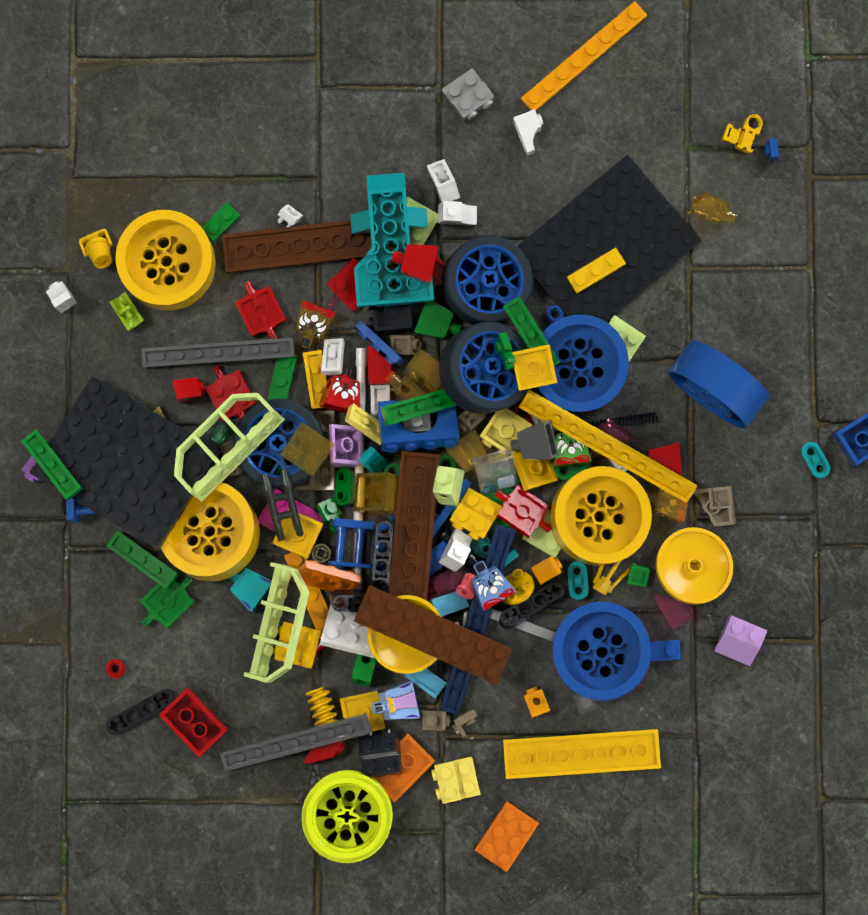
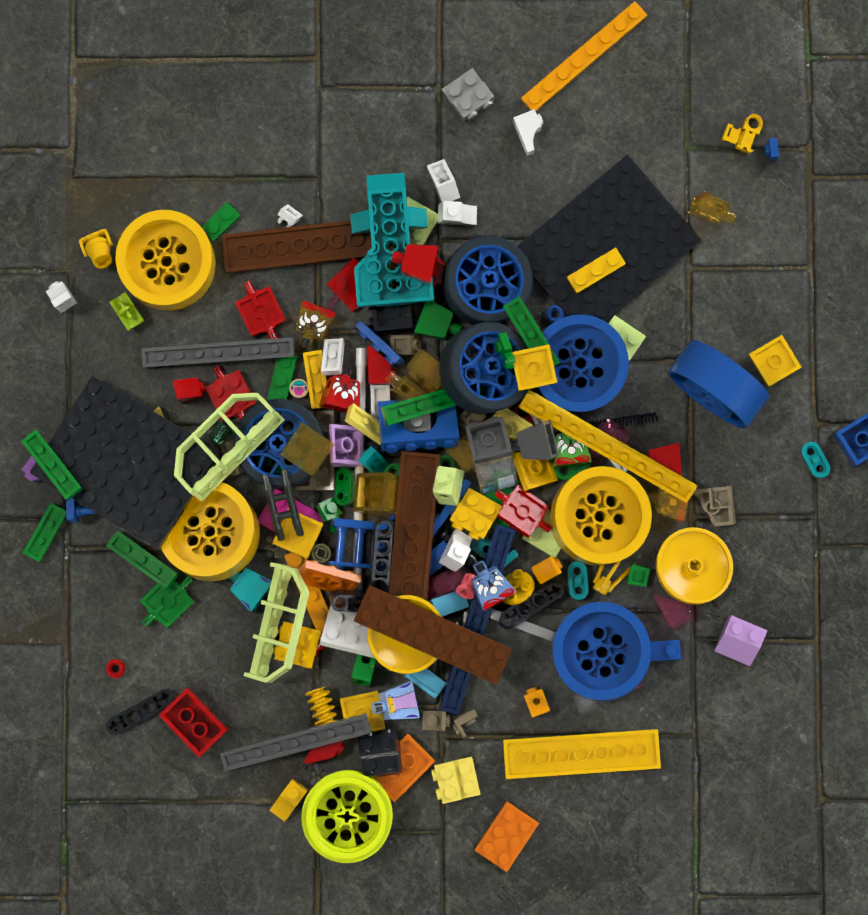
none -> green plate [23,503,67,562]
none -> yellow arch [270,779,308,822]
none -> tile [289,379,309,399]
none -> dark grey plate [465,417,512,464]
none -> yellow plate [748,335,802,387]

